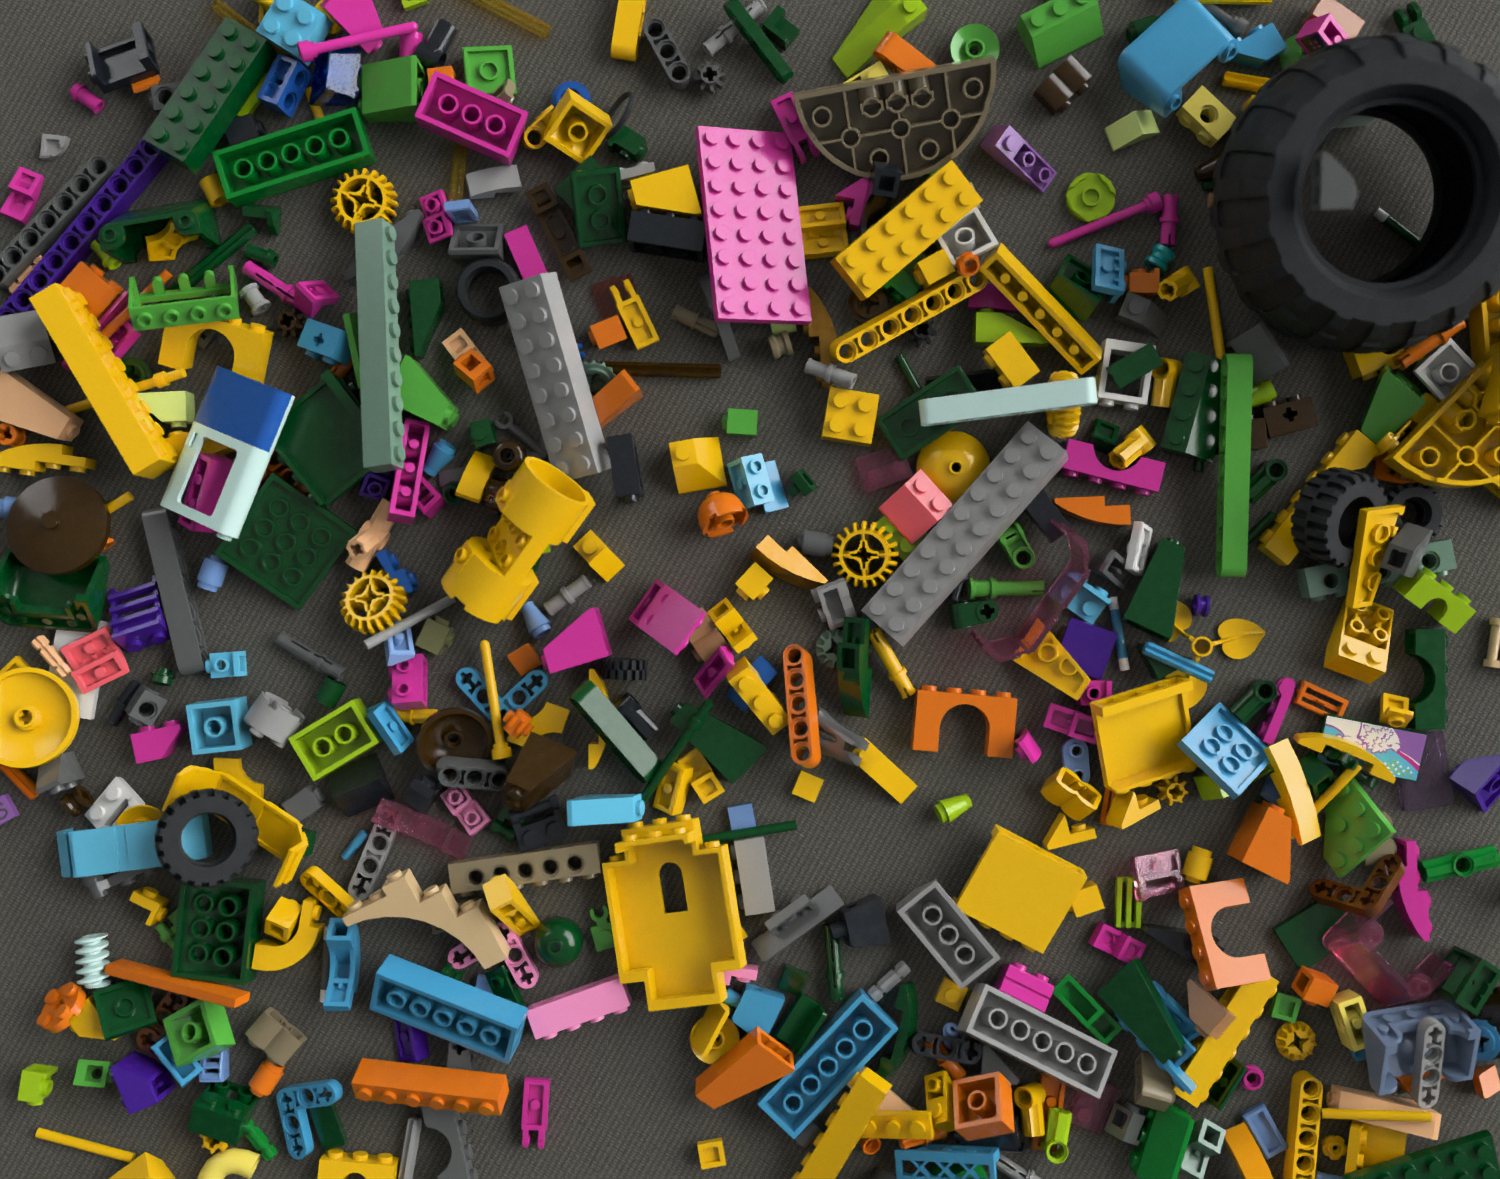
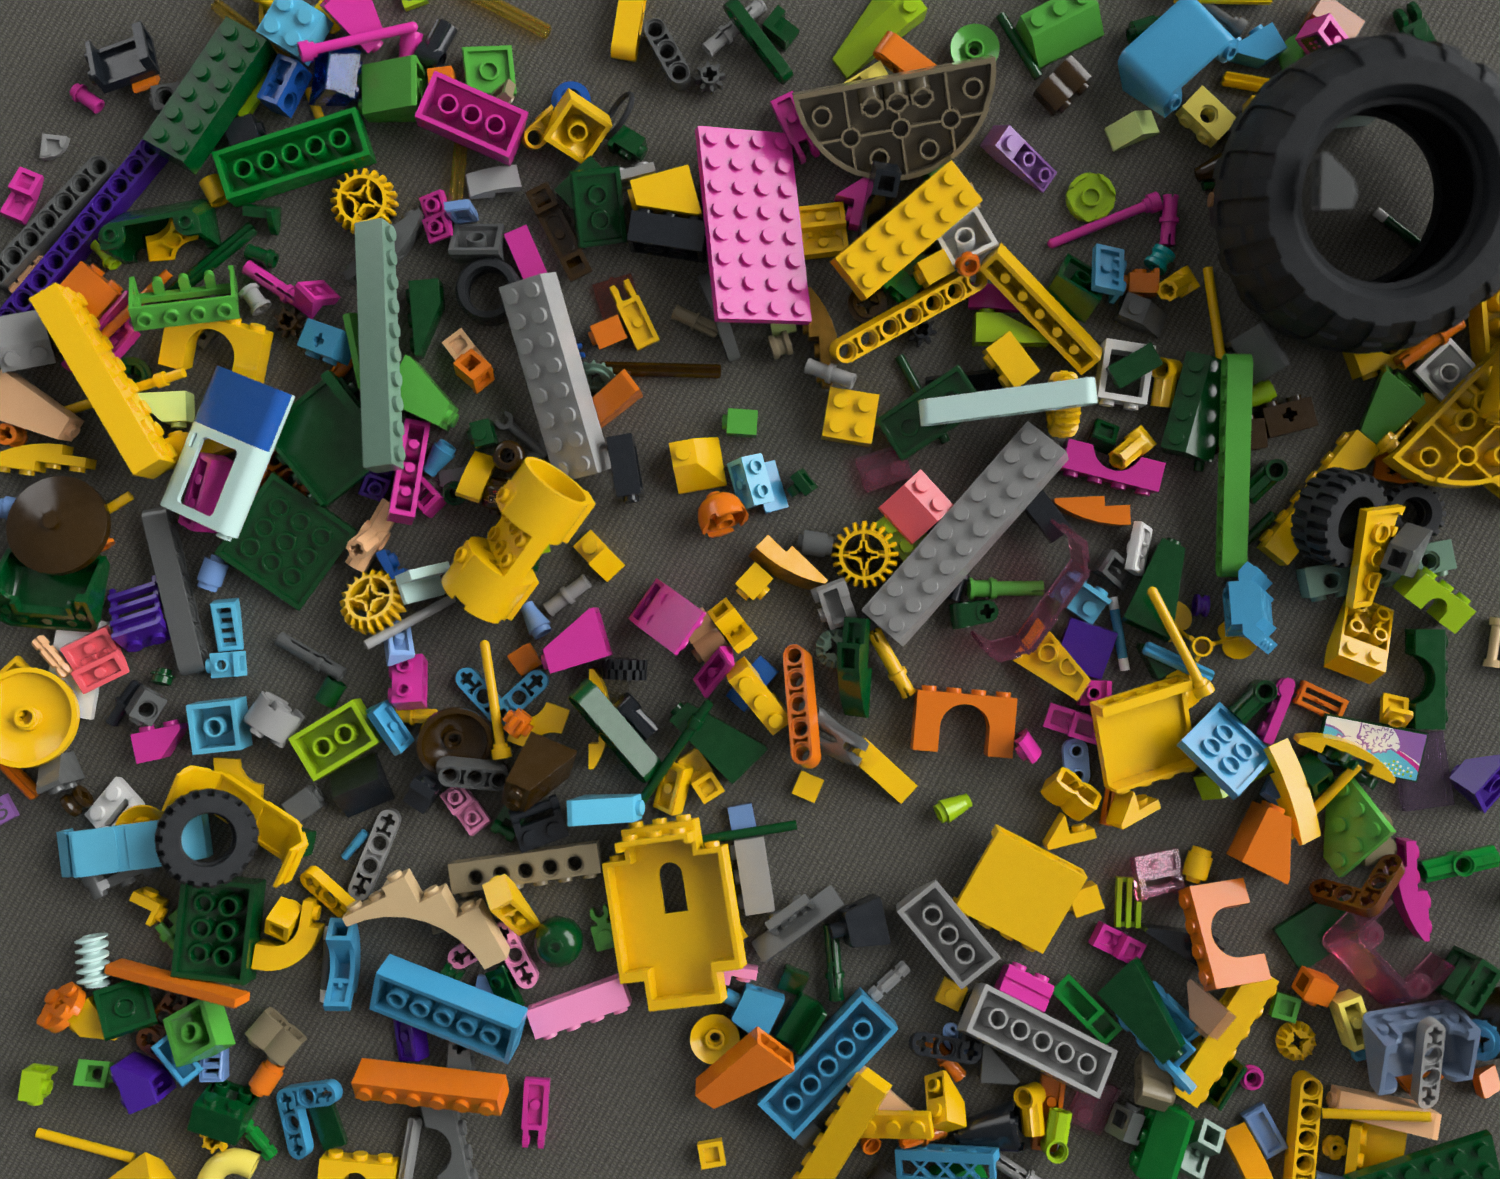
clear pink slope [371,798,474,860] -> none
olive brick [415,615,455,655] -> none
yellow slope [691,1002,730,1057] -> none
dark green slope [877,981,918,1080] -> none
yellow dish [916,431,990,505] -> none
orange brick [952,1071,1015,1141] -> none
bright green piece [996,521,1035,570] -> none
yellow gear [1155,774,1189,806] -> none
none -> medium azure slope [210,598,244,652]
none -> light aqua panel [395,561,450,605]
none -> dark green bar [996,12,1043,80]
none -> yellow piece [1147,587,1215,699]
none -> dark azure slope [1222,561,1278,654]

